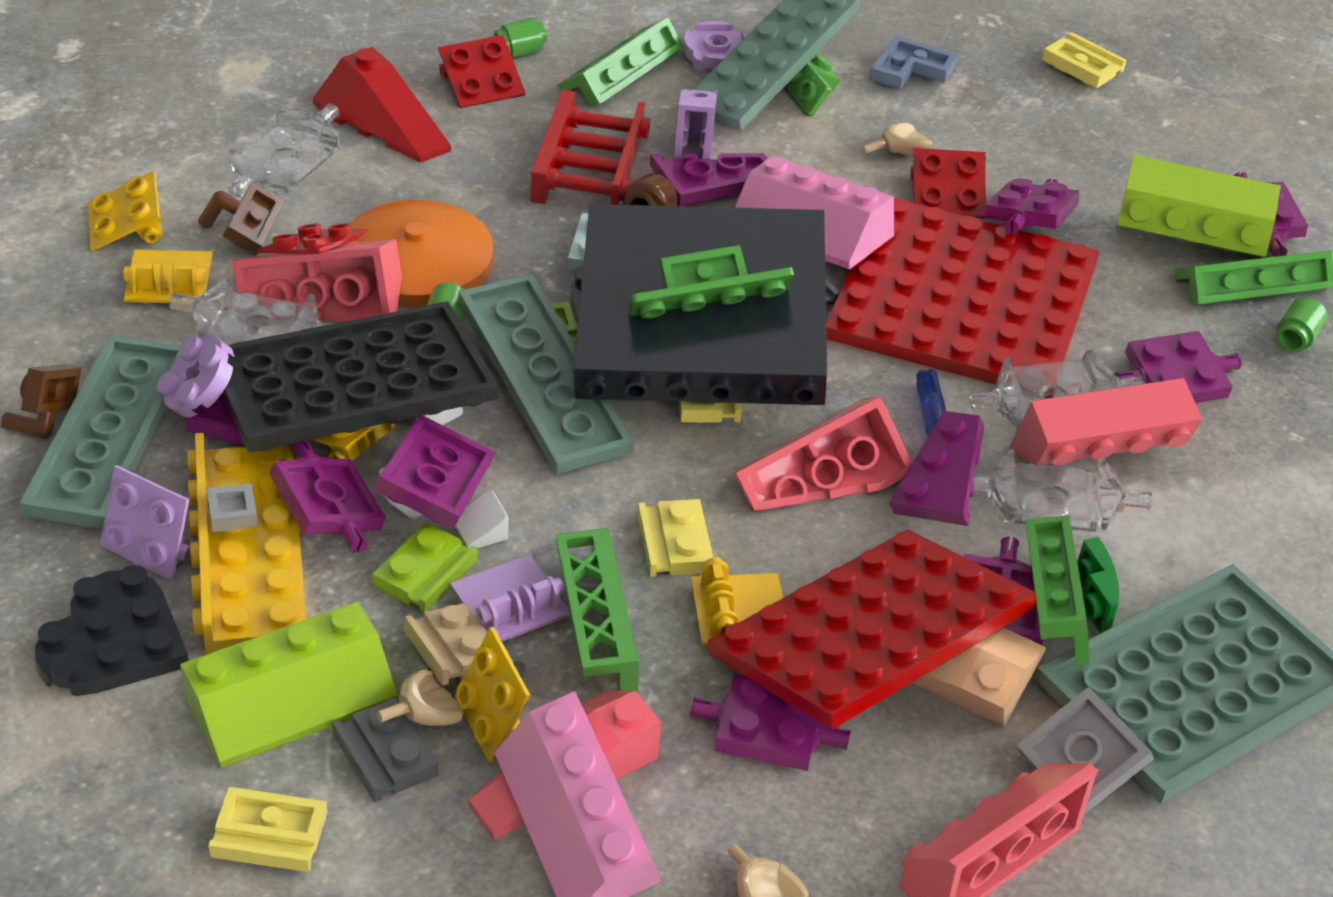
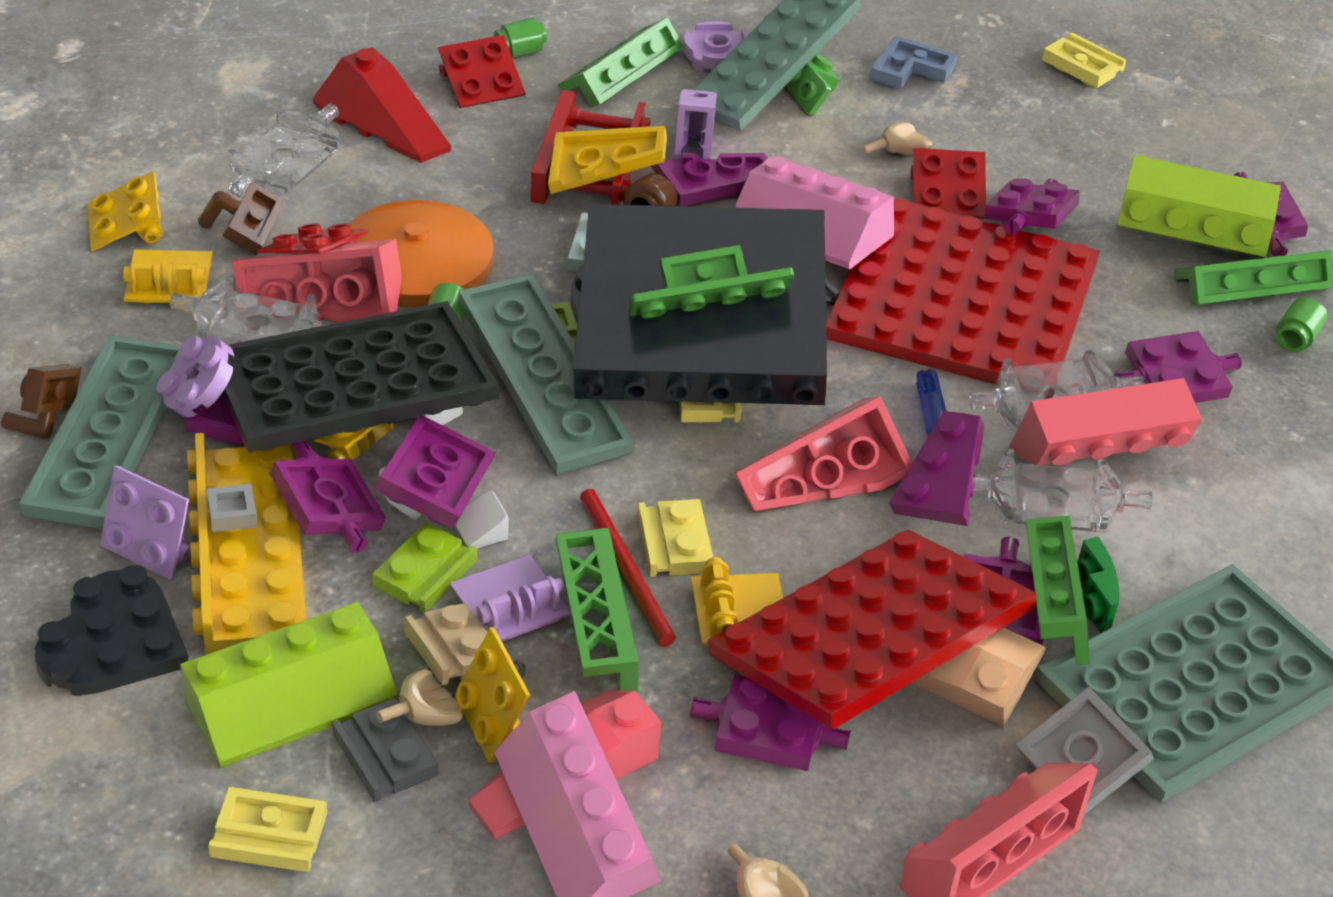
none -> yellow wing [548,126,667,194]
none -> red axle [580,489,676,647]

